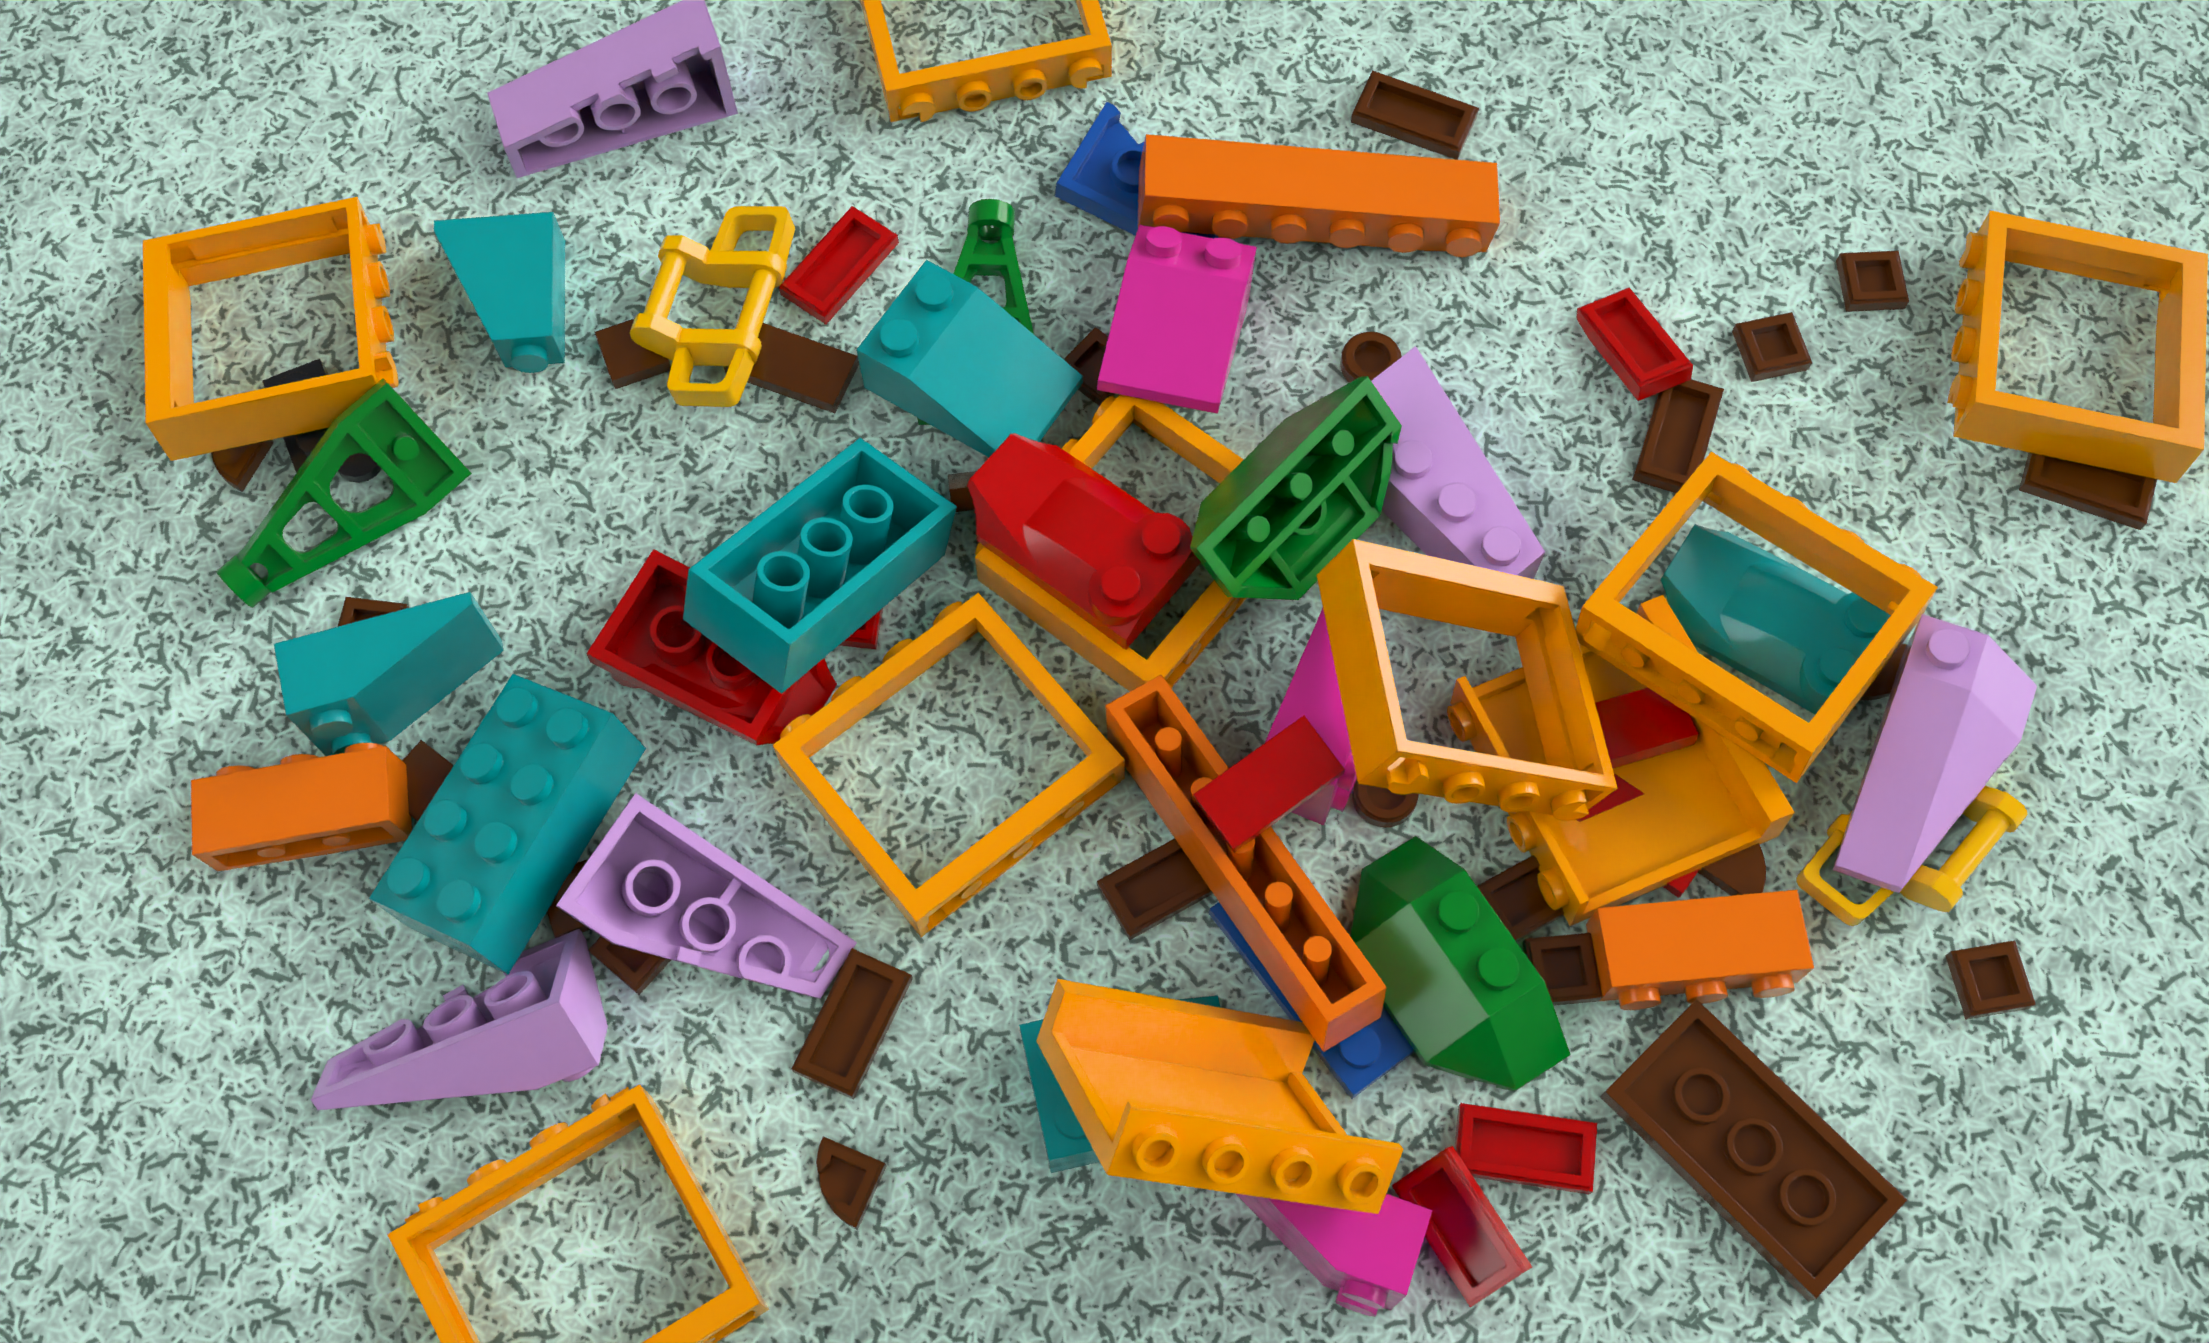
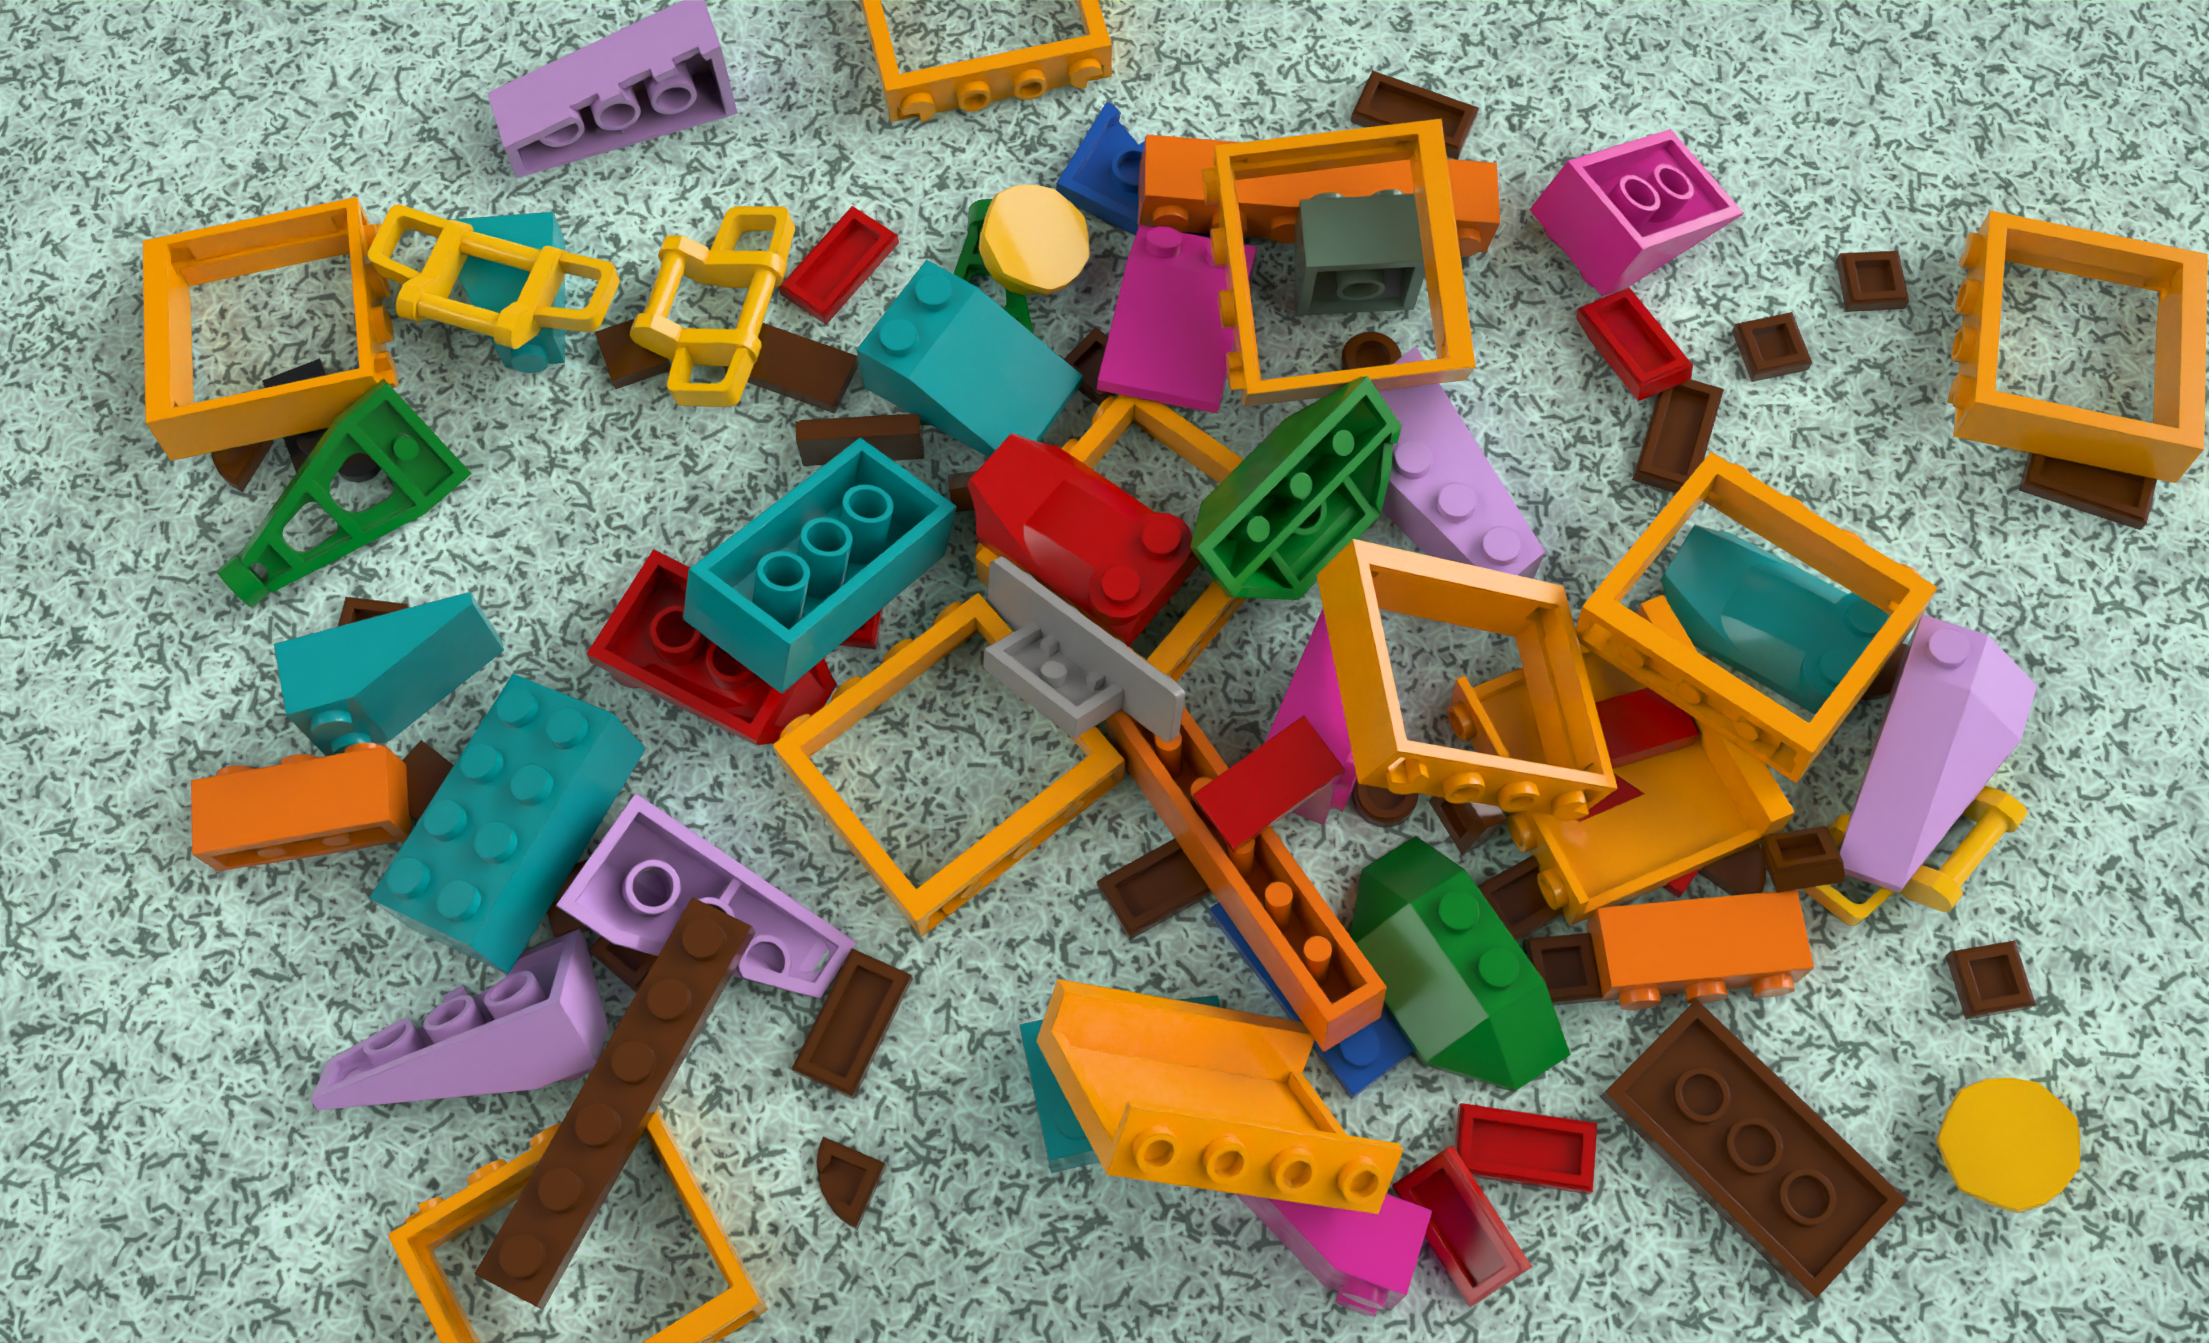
none -> yellow bar [368,204,620,349]
none -> reddish brown plate [475,897,755,1310]
none -> reddish brown tile [796,413,924,466]
none -> yellow hat [979,184,1090,297]
none -> light grey bracket [983,556,1185,743]
none -> light orange window [1202,119,1476,407]
none -> sand green slope [1295,189,1425,316]
none -> reddish brown plate [1429,796,1507,855]
none -> dark pink slope [1529,129,1744,297]
none -> reddish brown tile [1761,826,1845,893]
none -> yellow hat [1936,1077,2080,1214]

